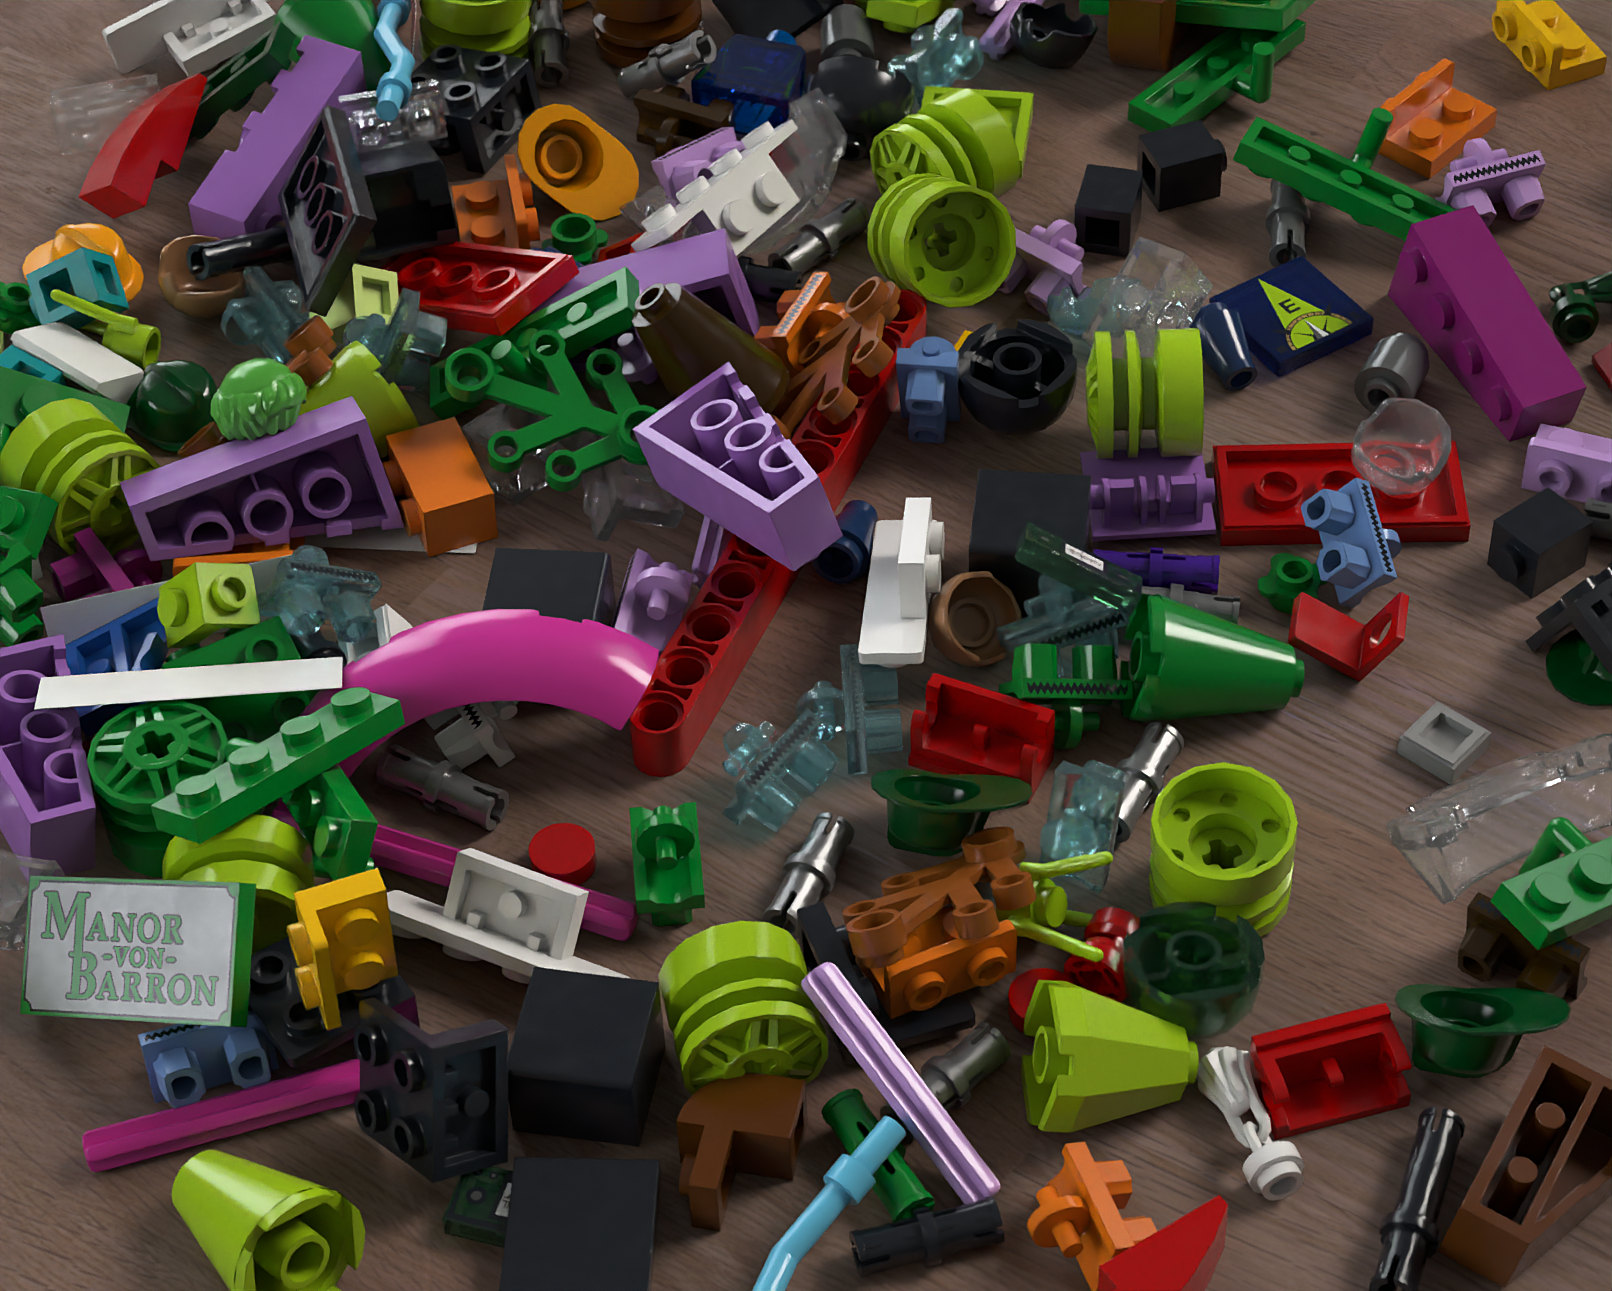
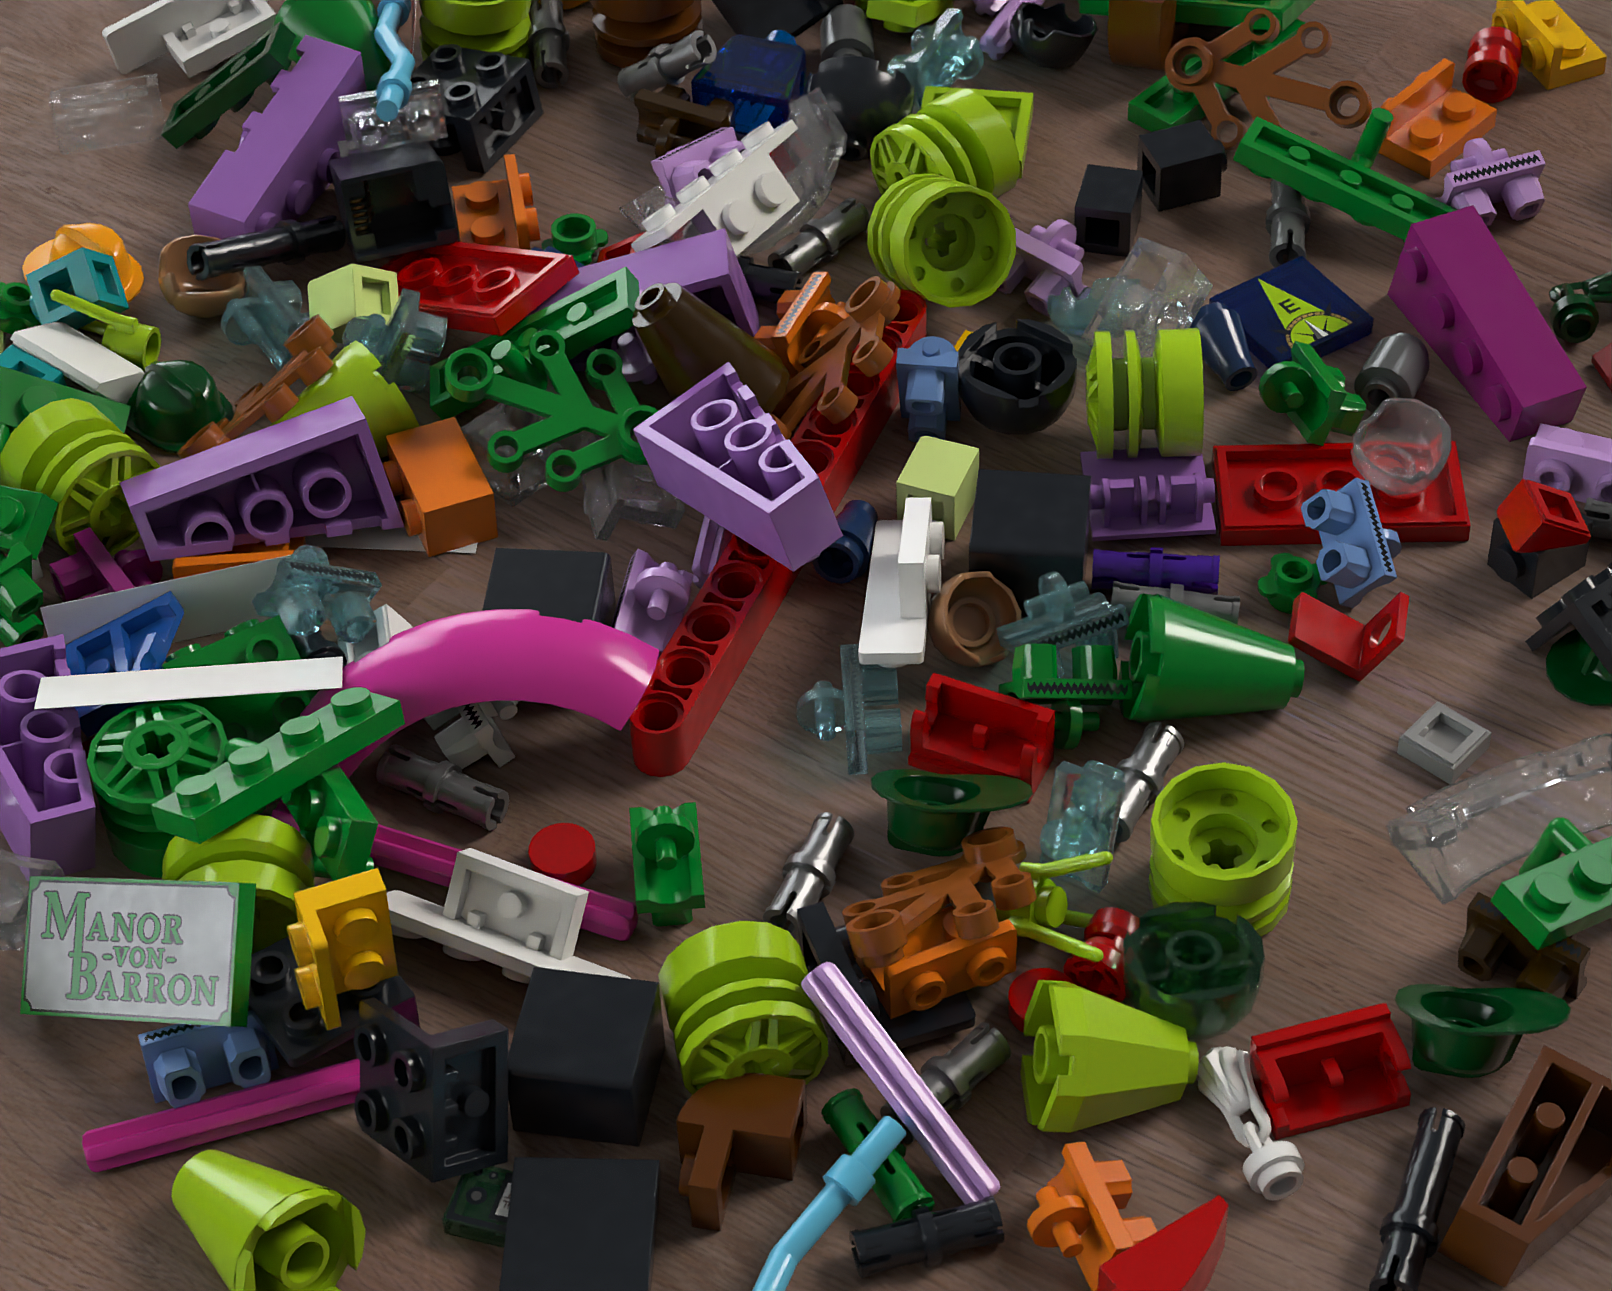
red slope [78,73,208,219] -> none
lime bracket [157,562,260,648] -> none
bright green hair [211,358,307,441] -> none
black tile [278,105,377,317] -> none
light orange piece [517,104,639,221] -> none
clear light blue hips [722,709,839,833] -> none
clear green tile [1015,522,1142,615] -> none
none -> yellowish green panel [896,436,979,541]
none -> dark orange plant [1165,8,1372,151]
none -> green hips [1258,341,1366,446]
none -> red wheel [1462,26,1523,103]
none -> red slope [1497,479,1591,553]

